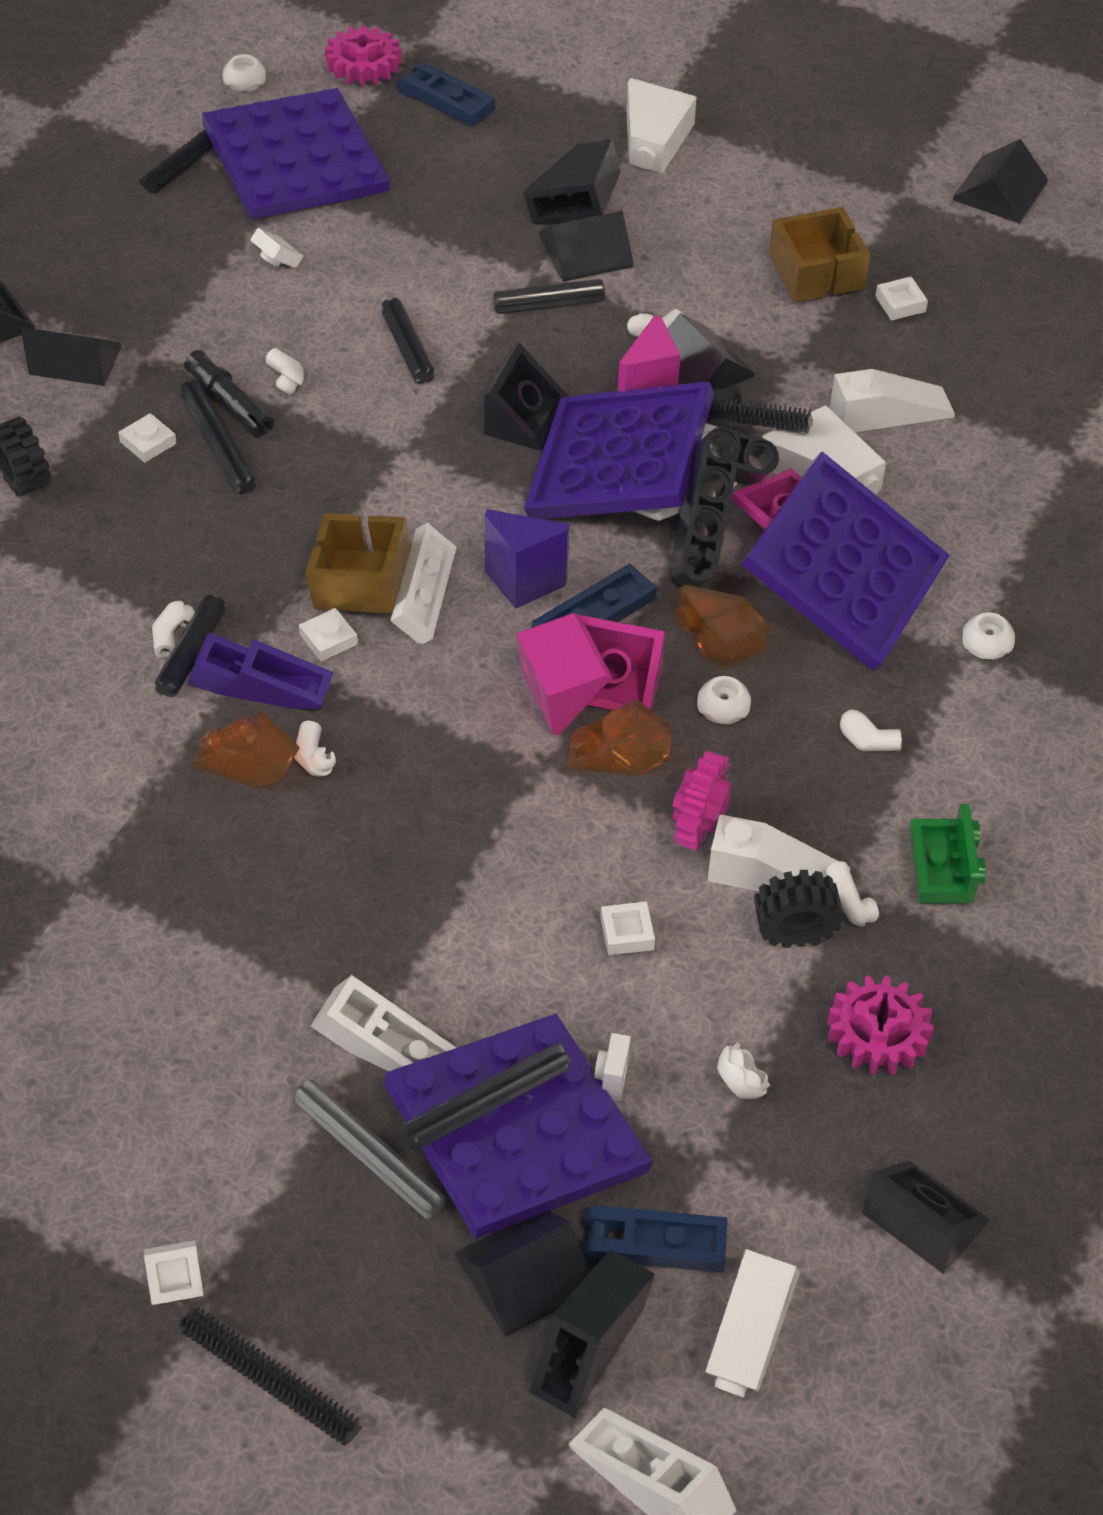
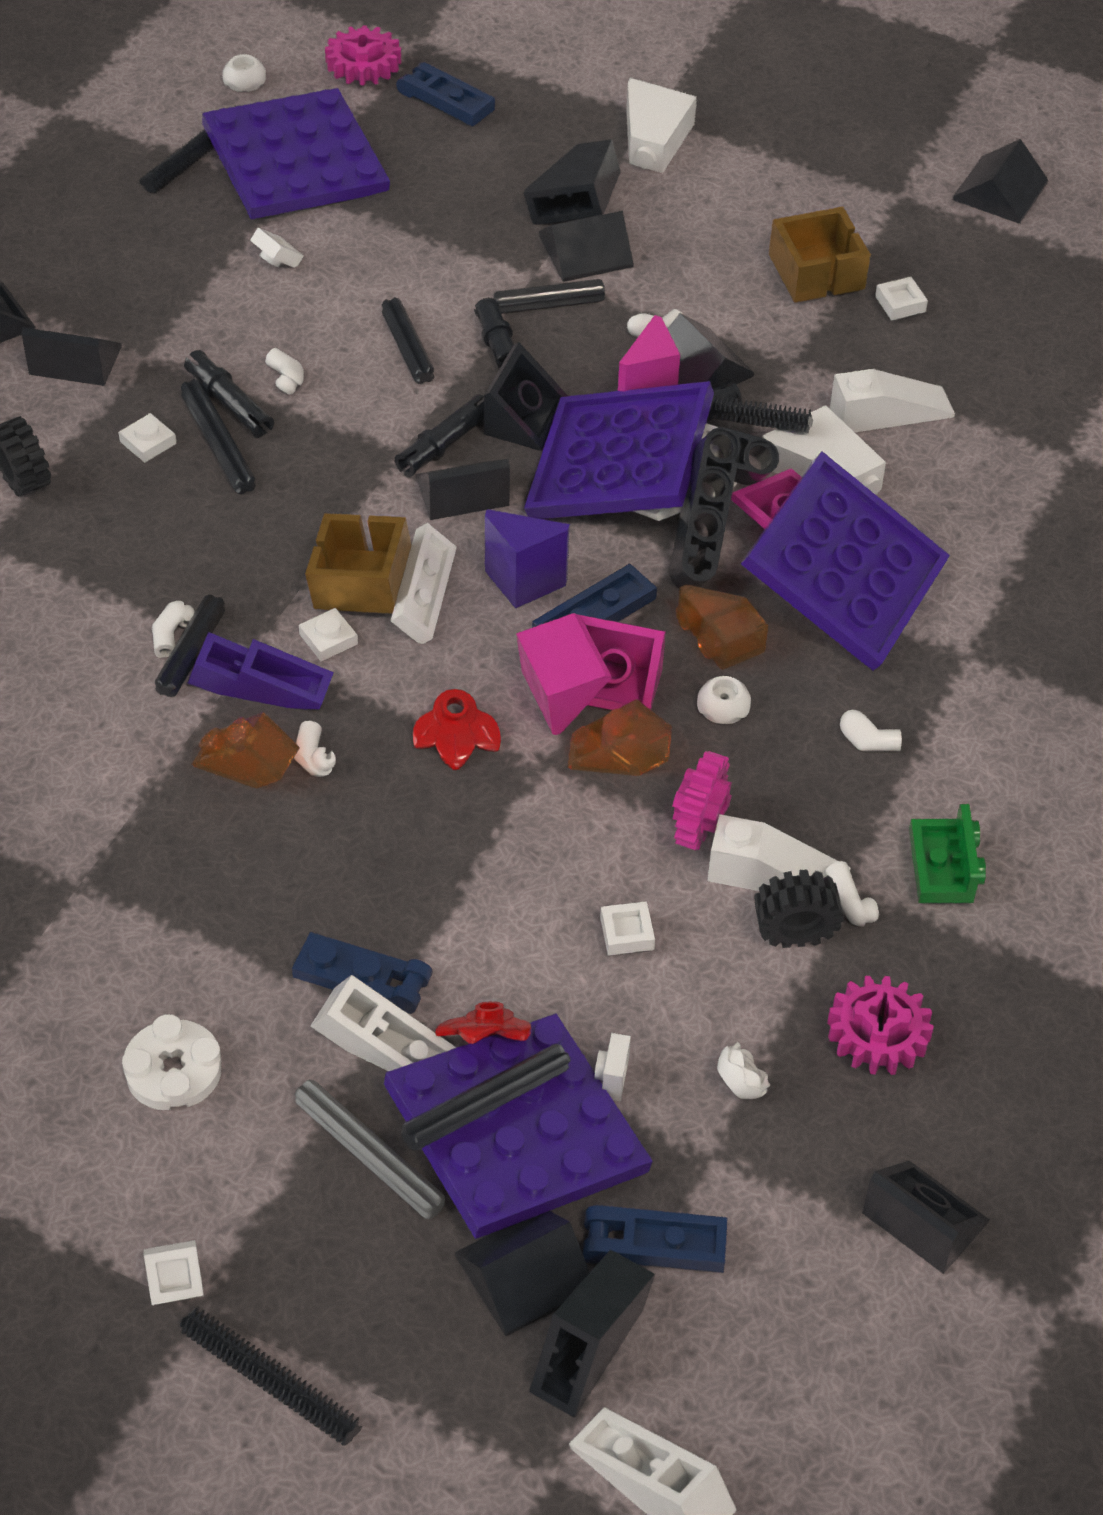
white slope [705,1249,800,1398] -> none
white plate [962,612,1015,659] -> none
none -> white plate [122,1015,221,1110]
none -> dark blue plate [292,932,433,1014]
none -> black pin [394,394,484,477]
none -> red plate [413,689,501,770]
none -> black slope [416,459,510,520]
none -> red plate [436,1001,532,1044]
none -> black pin [474,298,514,368]

